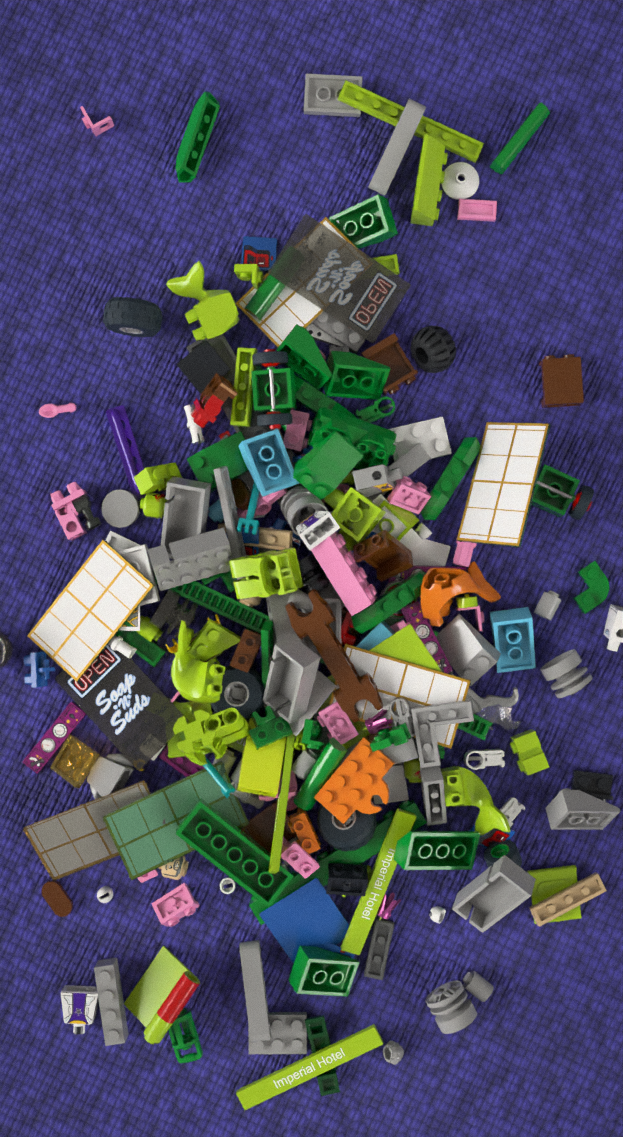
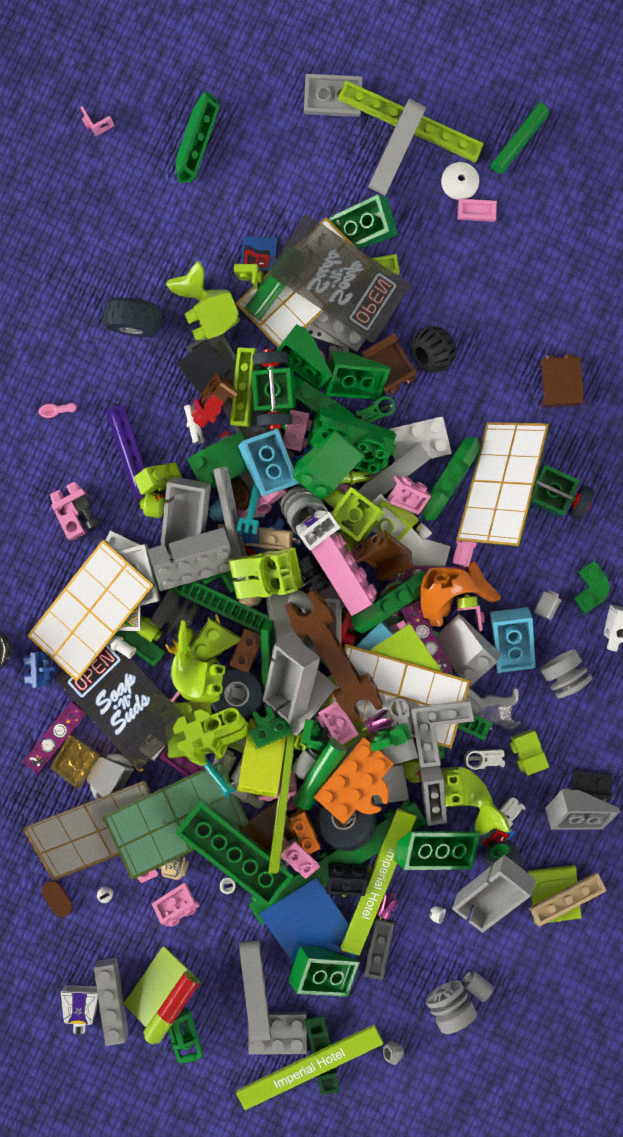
light grey tile [101,489,140,528] -> none
light grey torso [353,464,403,497] -> none
lime slope [410,134,448,226] -> none

